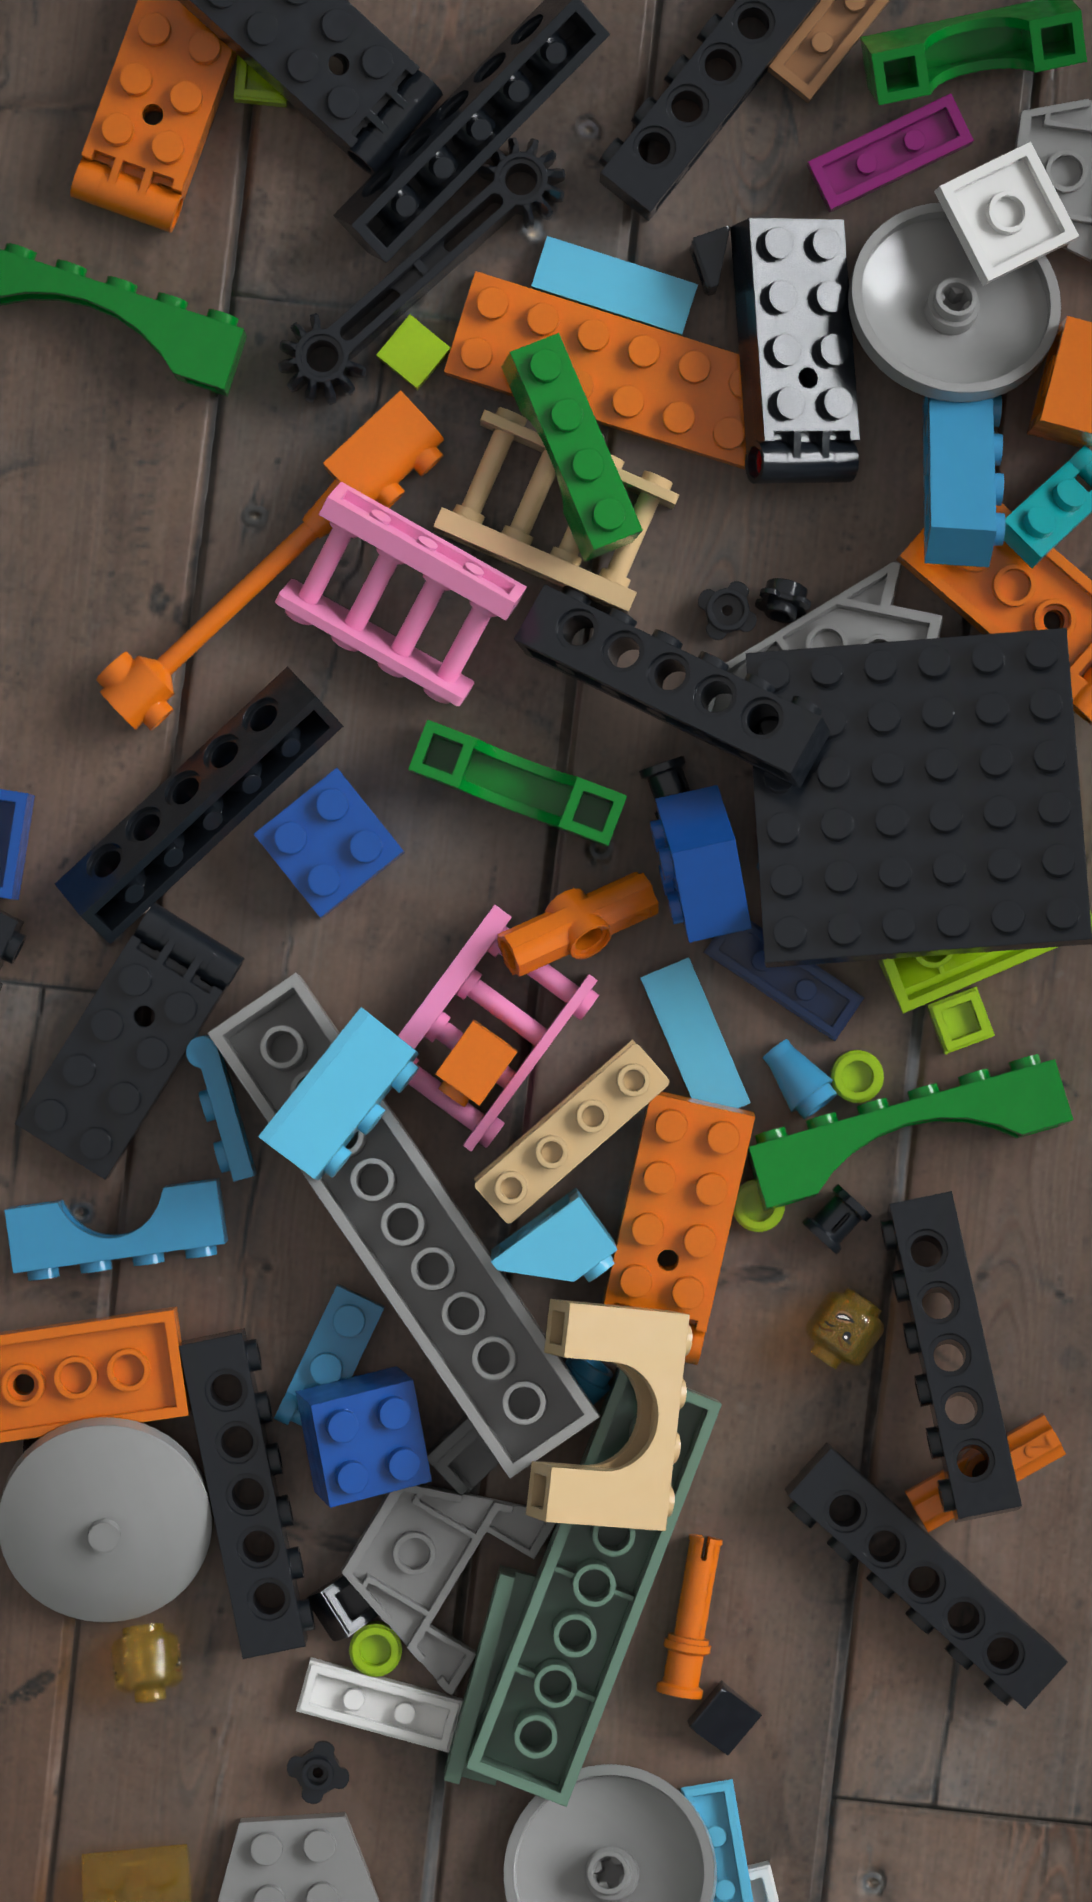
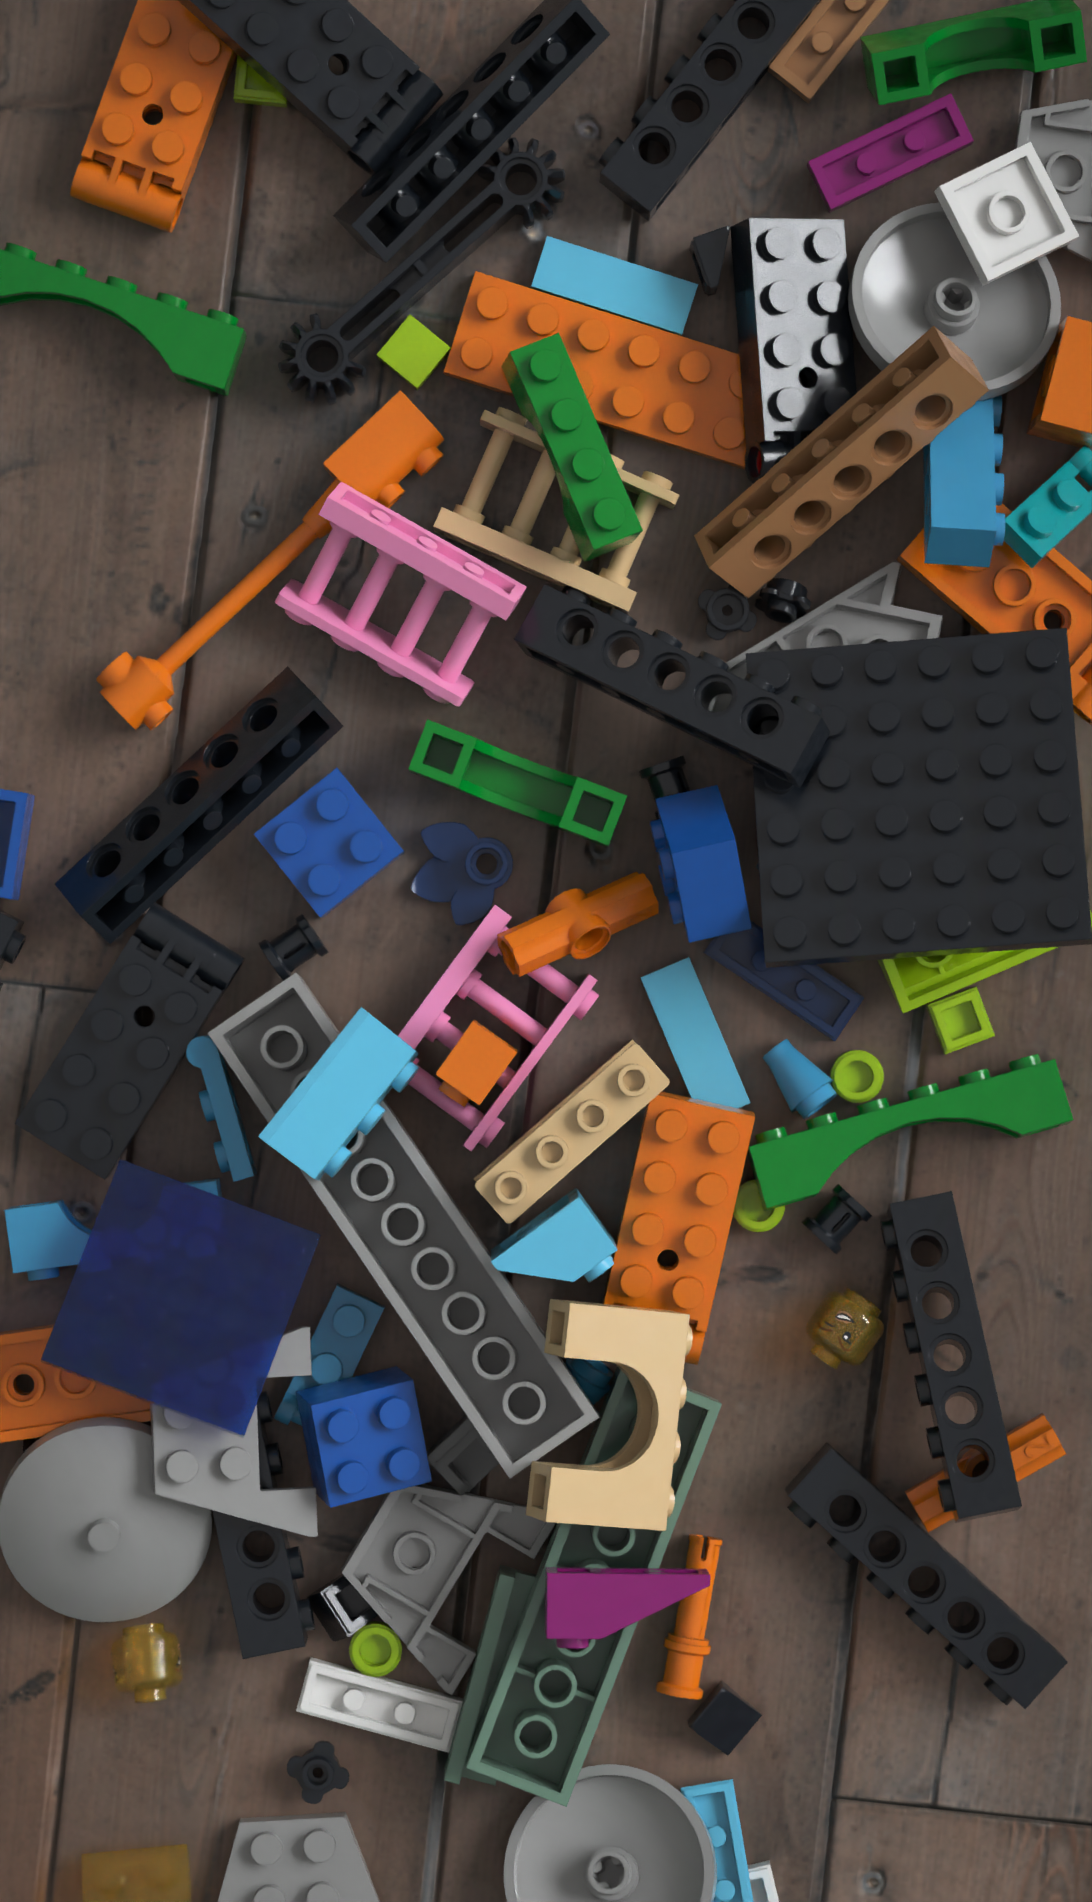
none -> clear blue plate [41,1159,321,1438]
none -> light grey wing [150,1326,318,1537]
none -> black bush [259,914,329,981]
none -> dark blue plate [411,822,513,925]
none -> magenta slope [545,1567,710,1649]
none -> medium nougat brick [694,326,989,598]

